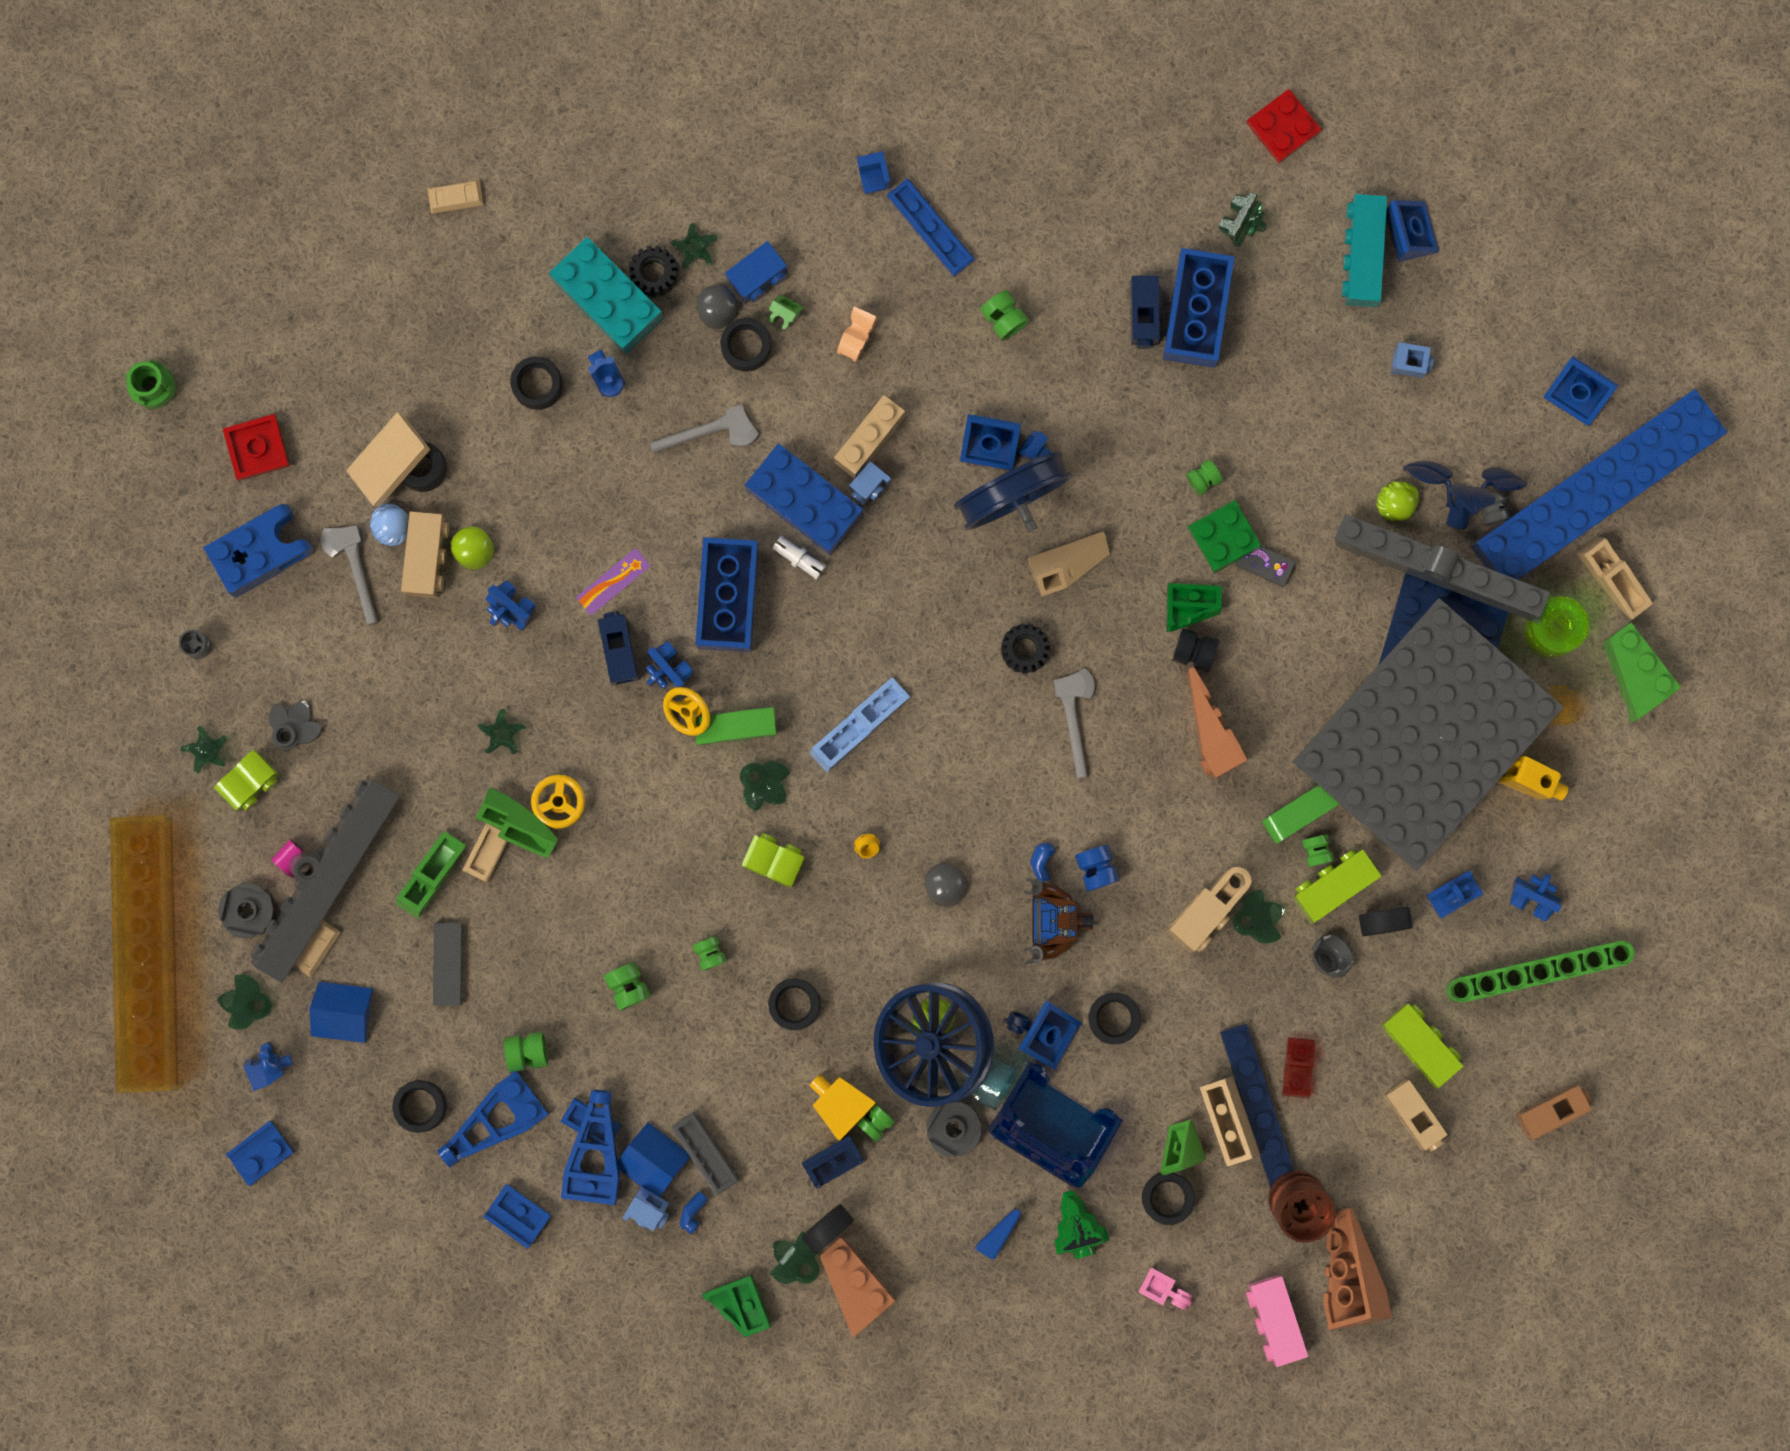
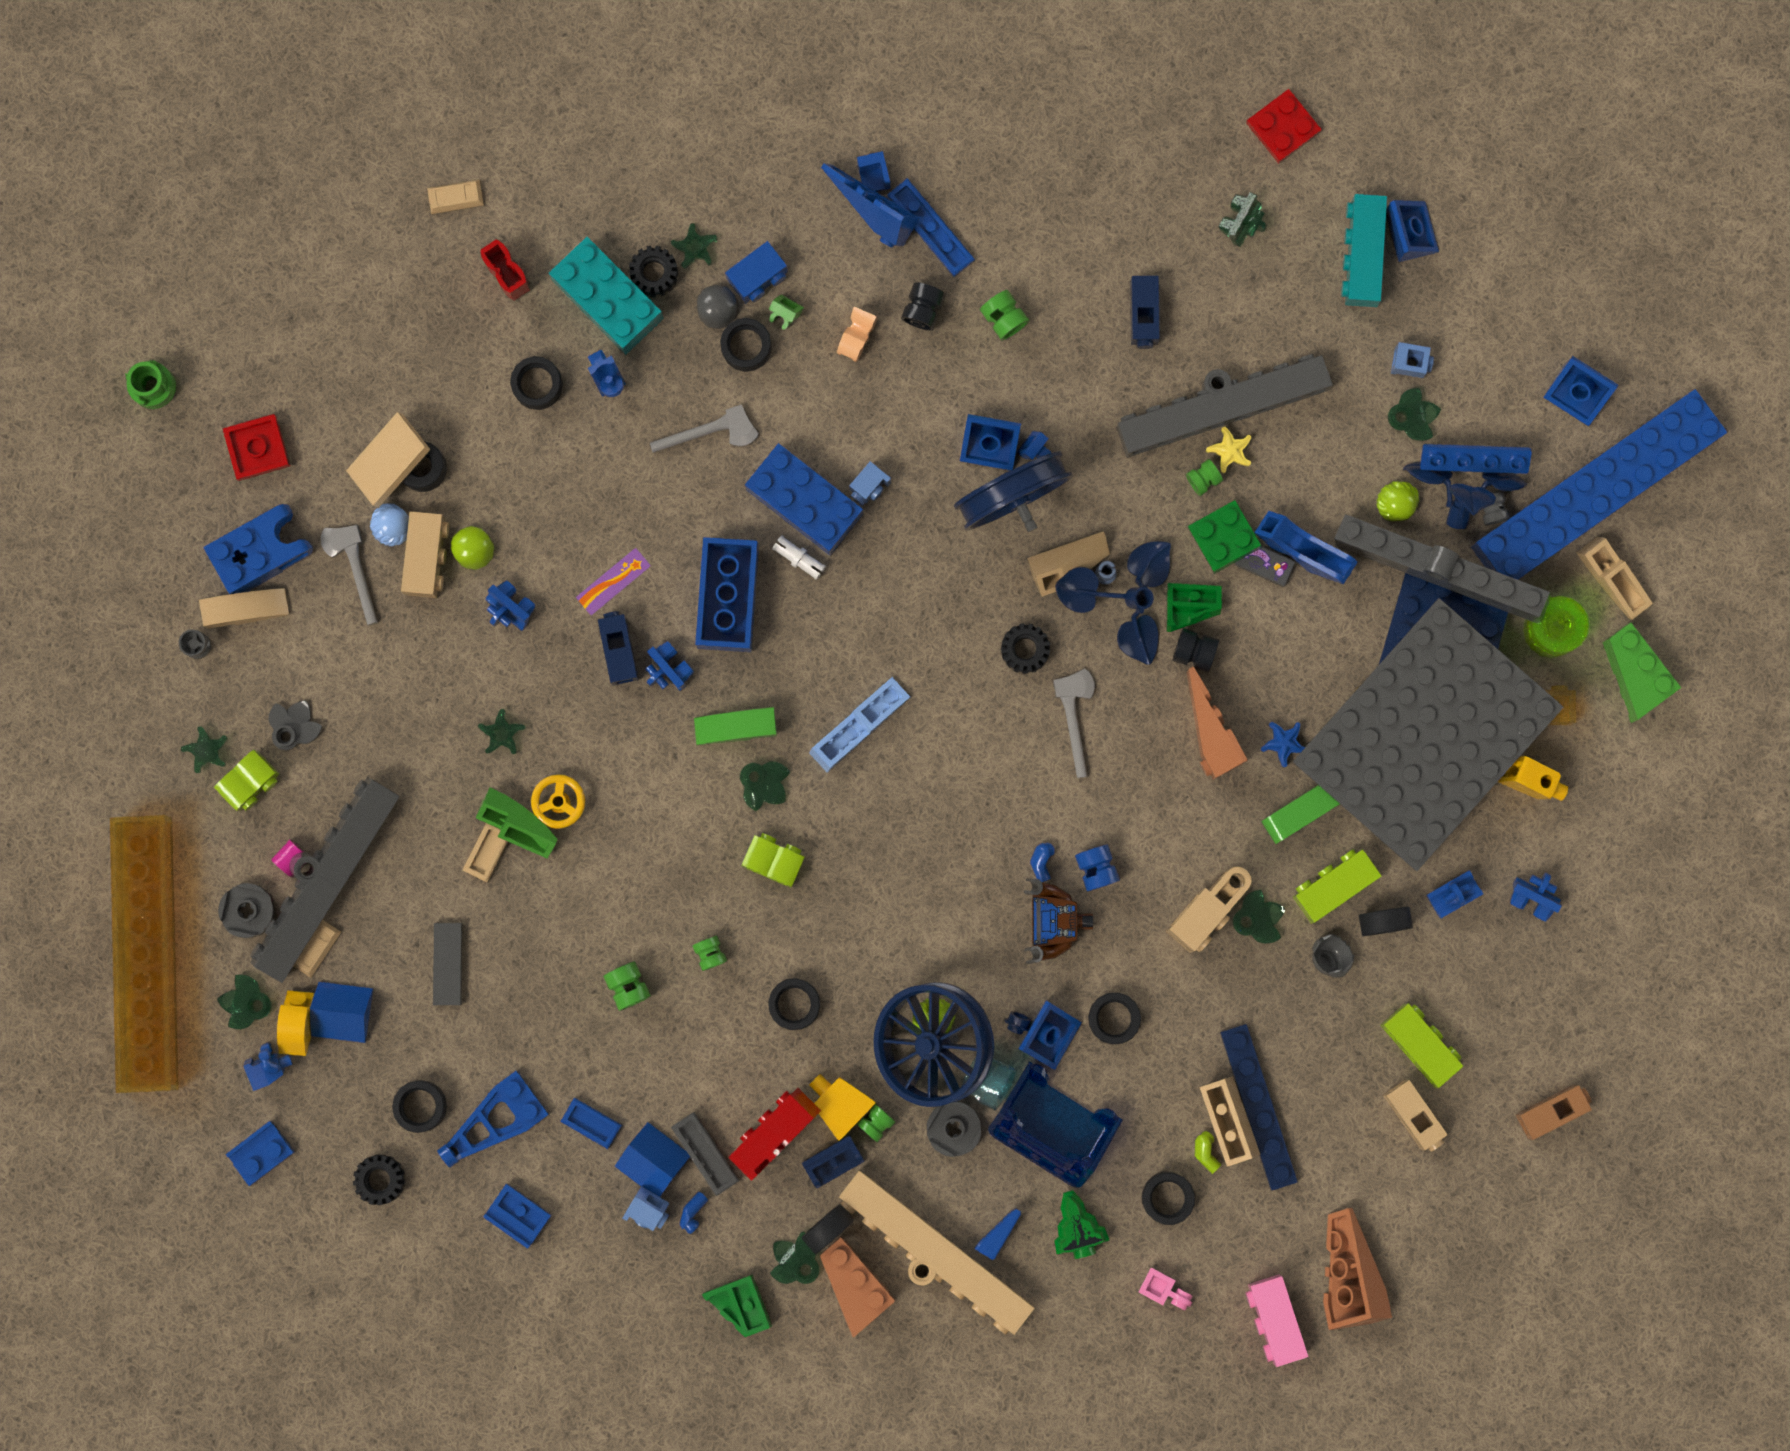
bright green slope [396,831,466,919] -> none
bright green wheel [504,1031,548,1073] -> none
blue plate [561,1089,620,1205] -> none
yellow piece [663,687,710,736] -> none
tan brick [834,395,905,479] -> none
yellow plate [854,834,880,859] -> none
dark grey hair [924,863,967,907] -> none
bright green slope [1160,1120,1207,1175] -> none
blue brick [1162,248,1235,368] -> none
copper wheel [1268,1170,1336,1243] -> none
clear red slope [1282,1037,1315,1099] -> none
bright green wheel [1302,834,1335,867] -> none
bright green beam [1445,941,1635,1003] -> none
none -> tan slope [199,588,290,629]
none -> yellow brick [277,990,315,1056]
none -> black tyre [353,1155,406,1205]
none -> red brick [480,239,530,301]
none -> red wedge [728,1088,821,1181]
none -> blue wedge [821,163,919,248]
none -> tan hinge [839,1170,1034,1335]
none -> black wheel [901,282,946,331]
none -> dark blue plant [1055,541,1171,665]
none -> sand blue pin [1095,561,1116,585]
none -> dark grey hinge [1116,354,1333,458]
none -> lime arm [1194,1131,1222,1174]
none -> light yellow animal [1206,427,1251,474]
none -> blue arch [1254,511,1358,584]
none -> blue animal [1261,722,1305,768]
none -> clear green plate [1388,388,1441,441]
none -> blue bracket [1420,444,1532,474]

